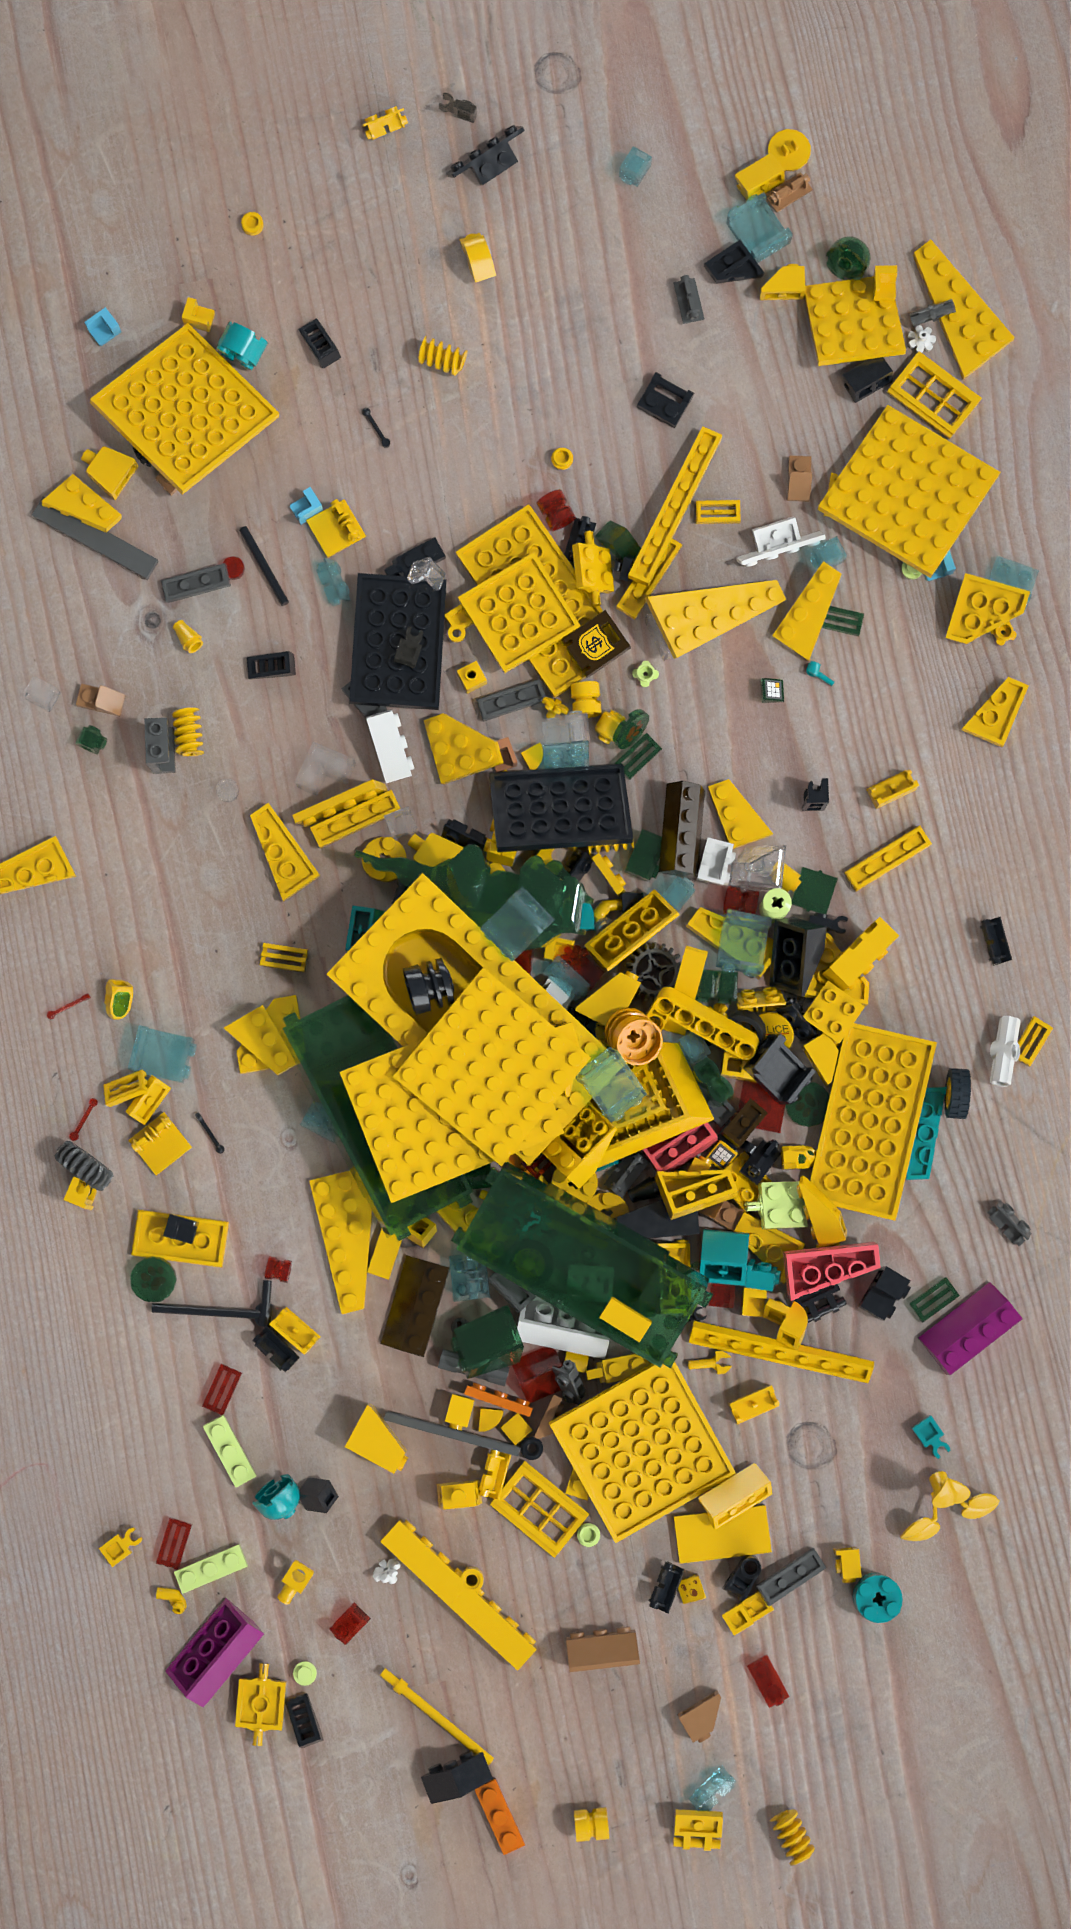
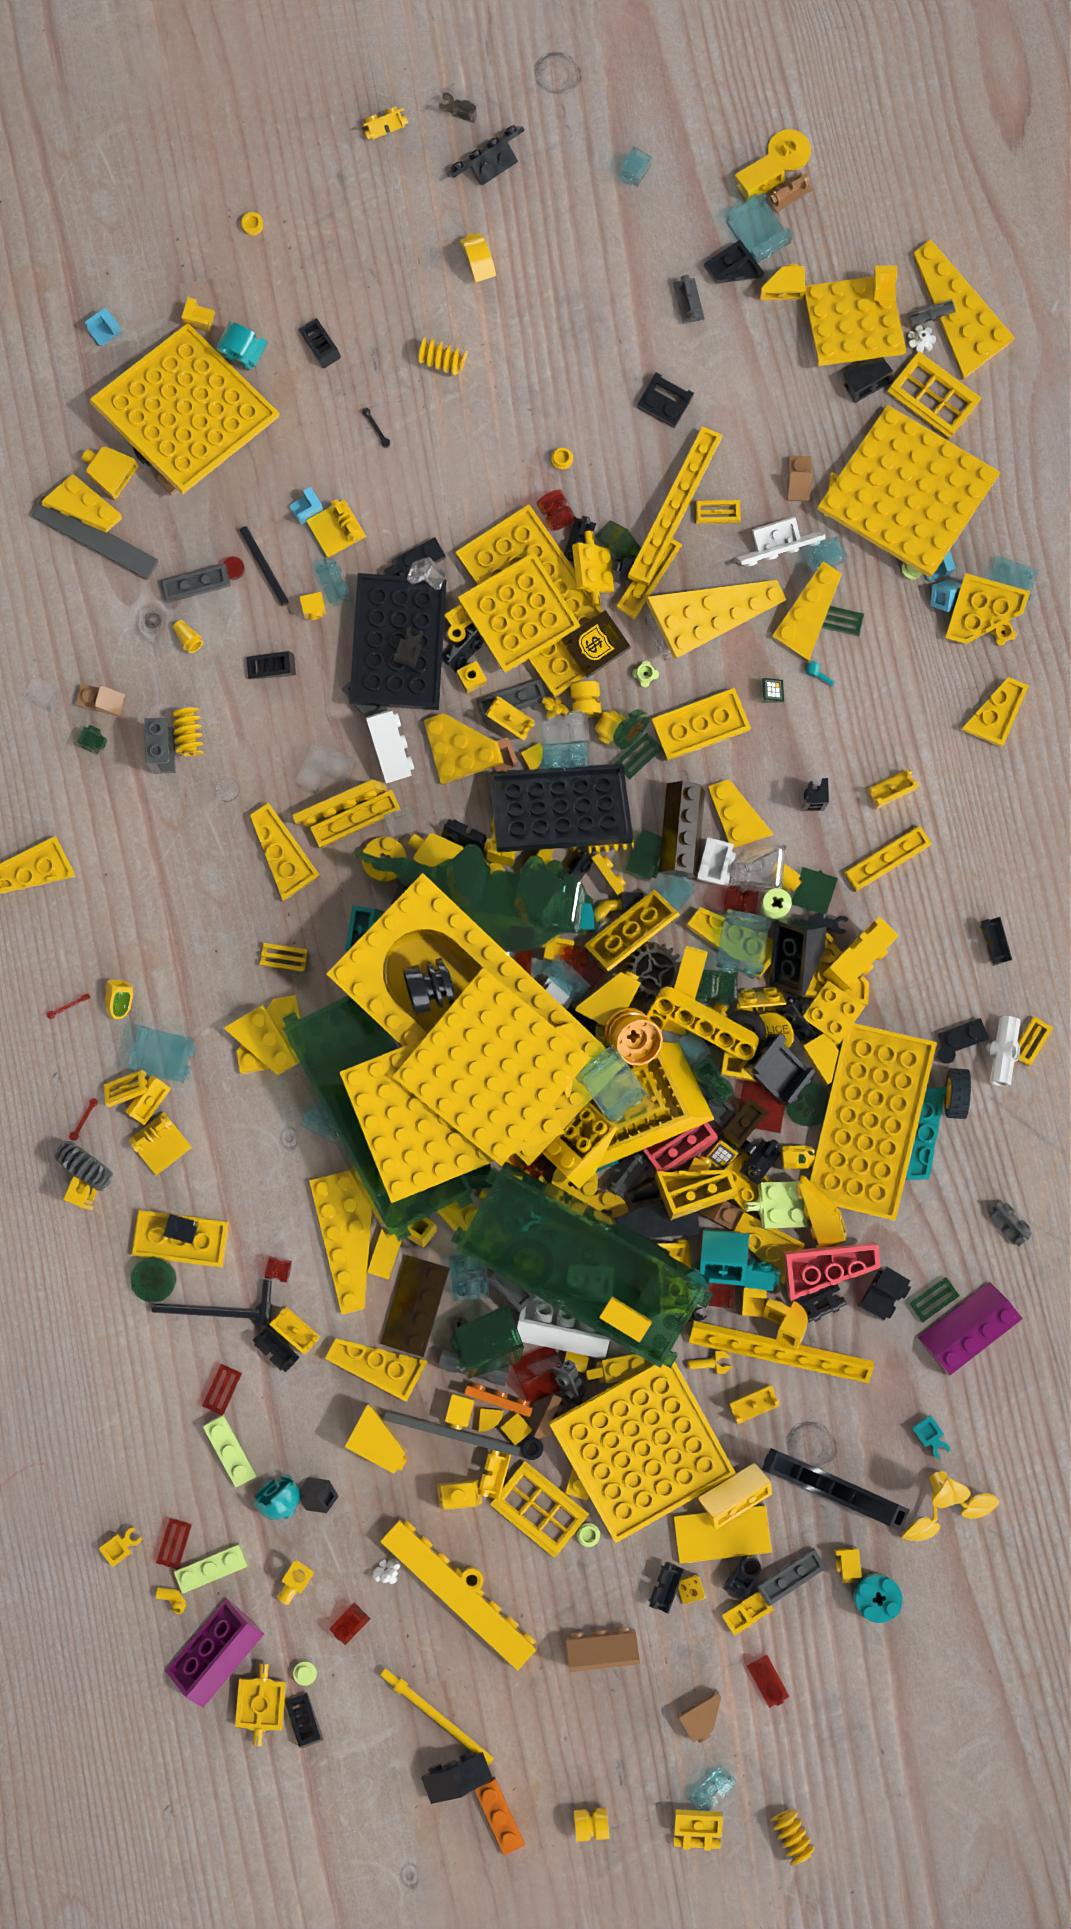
black hinge [195,1112,225,1154] -> none
clear light blue panel [480,887,554,961] -> none
clear green cylinder [826,236,871,280] -> none
none -> yellow plate [300,592,327,620]
none -> yellow wing [325,1338,428,1403]
none -> black hinge [442,627,484,673]
none -> yellow hinge [485,696,535,740]
none -> yellow plate [651,688,751,762]
none -> black arch [761,1448,910,1531]
none -> medium azure panel [930,580,962,612]
none -> black hinge [937,1018,989,1064]

